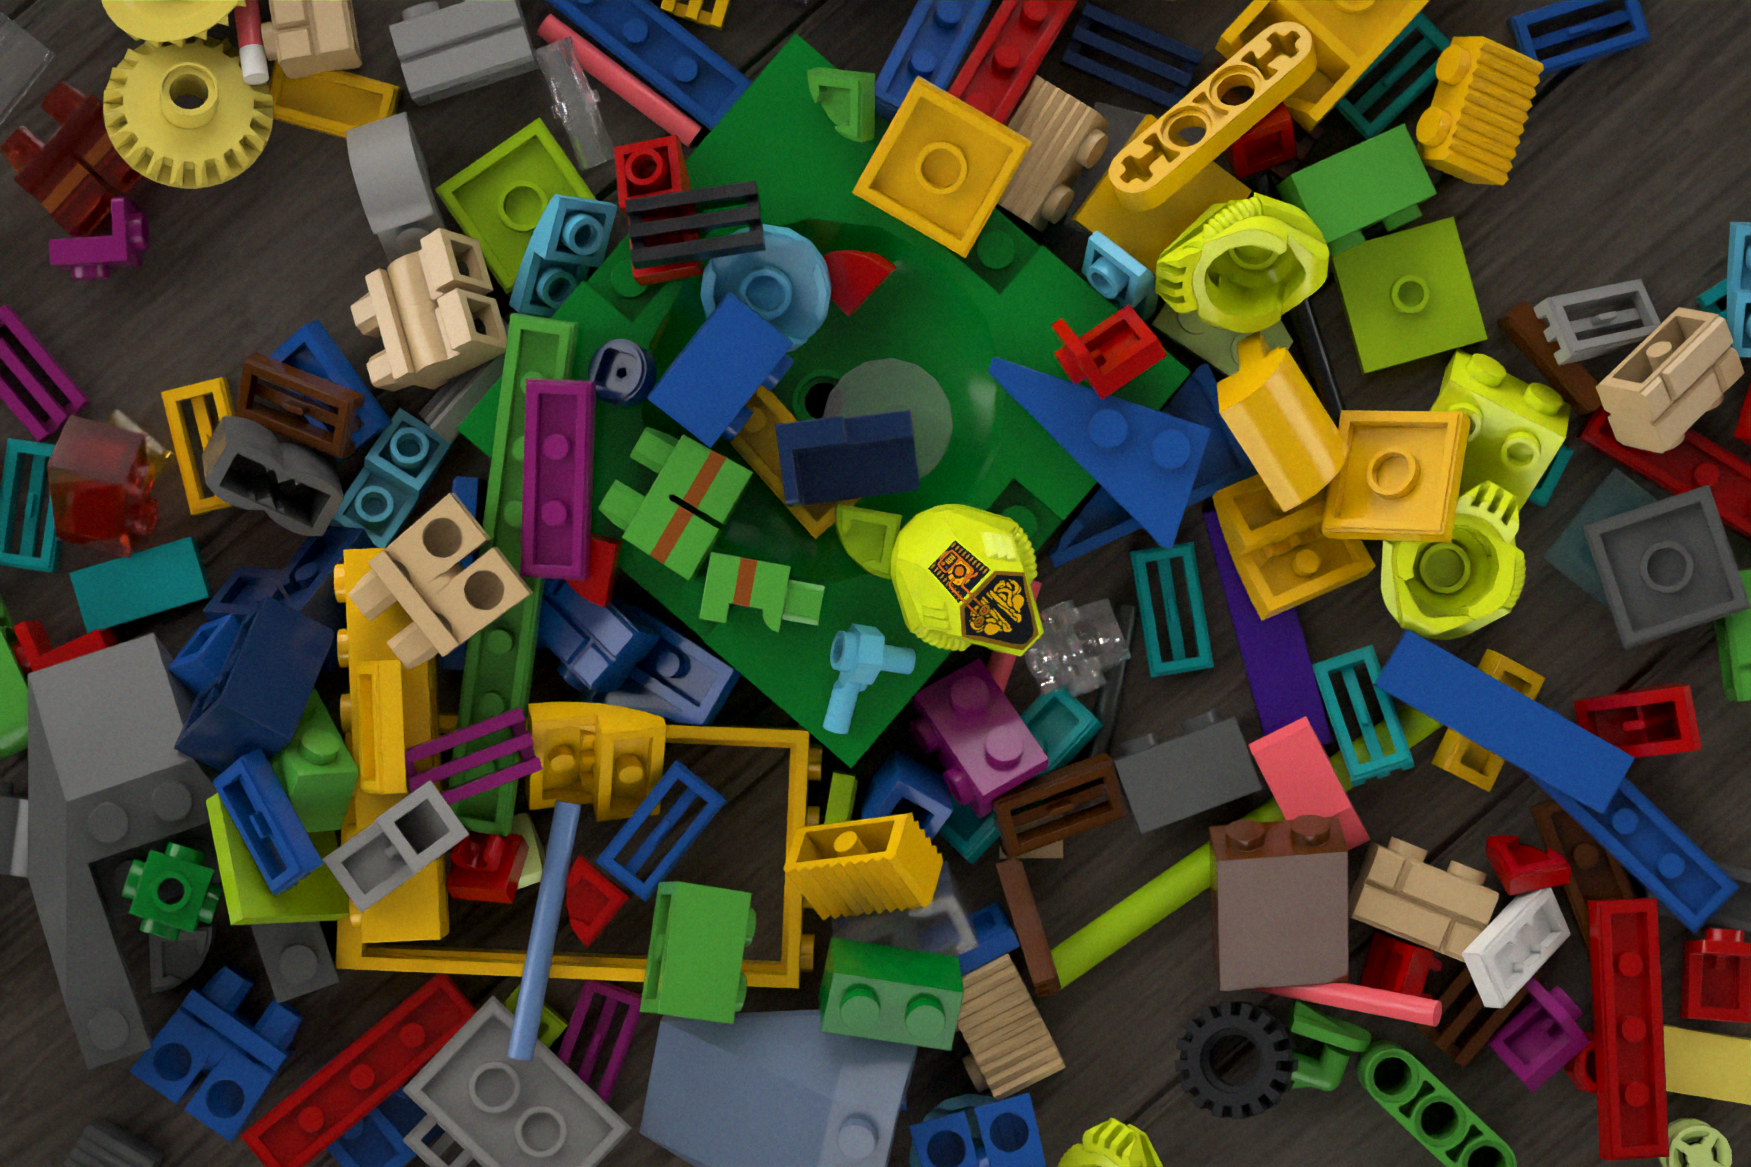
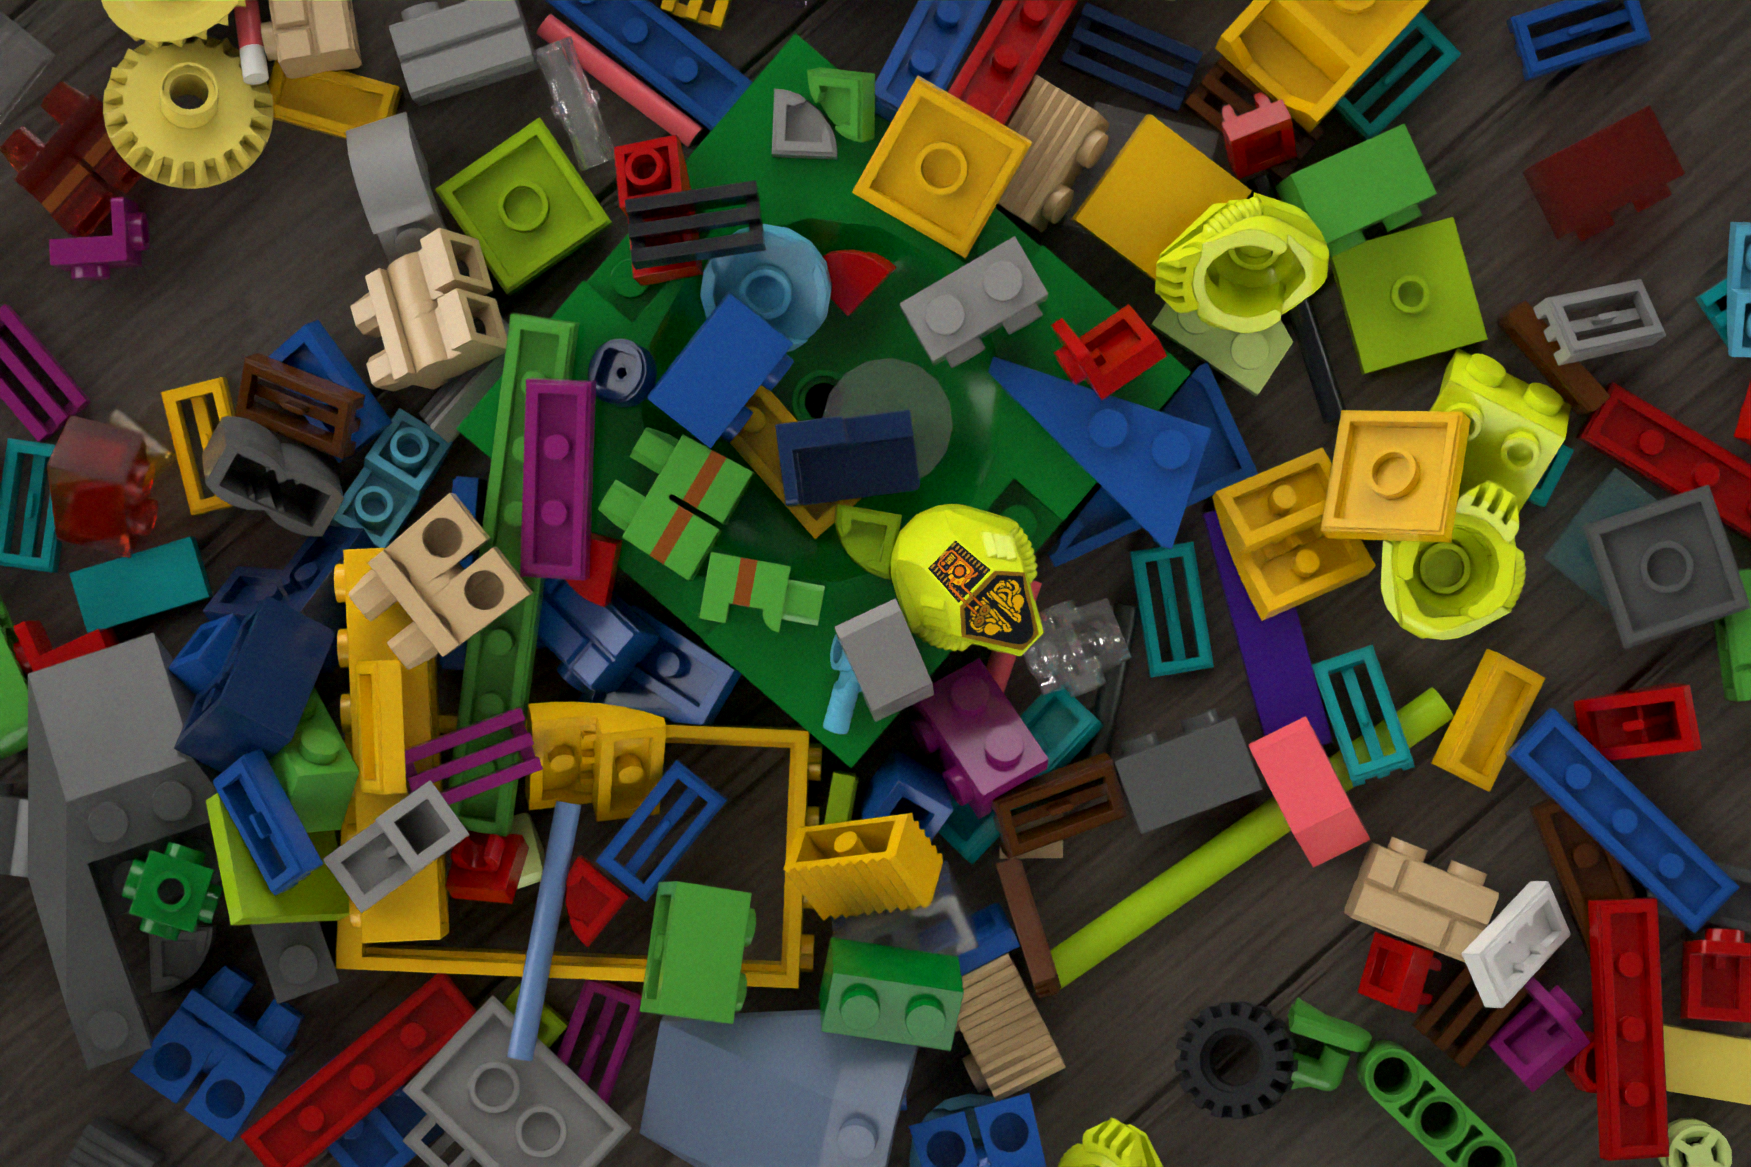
medium azure slope [509,194,618,317] -> none
medium azure slope [1081,231,1158,322] -> none
yellow beam [1108,21,1317,212] -> none
reddish brown brick [1209,815,1349,991] -> none
yellow brick [1217,331,1349,512] -> none
coral bar [1252,982,1442,1027] -> none
blue tile [1373,629,1635,814] -> none
yellow brick [1416,36,1544,186] -> none
red tile [1485,835,1571,896] -> none
tan brick [1596,307,1745,454] -> none
none -> light grey tile [772,88,838,160]
none -> light grey slope [834,598,934,722]
none -> light grey brick [900,236,1048,368]
none -> clear red brick [1523,105,1685,242]

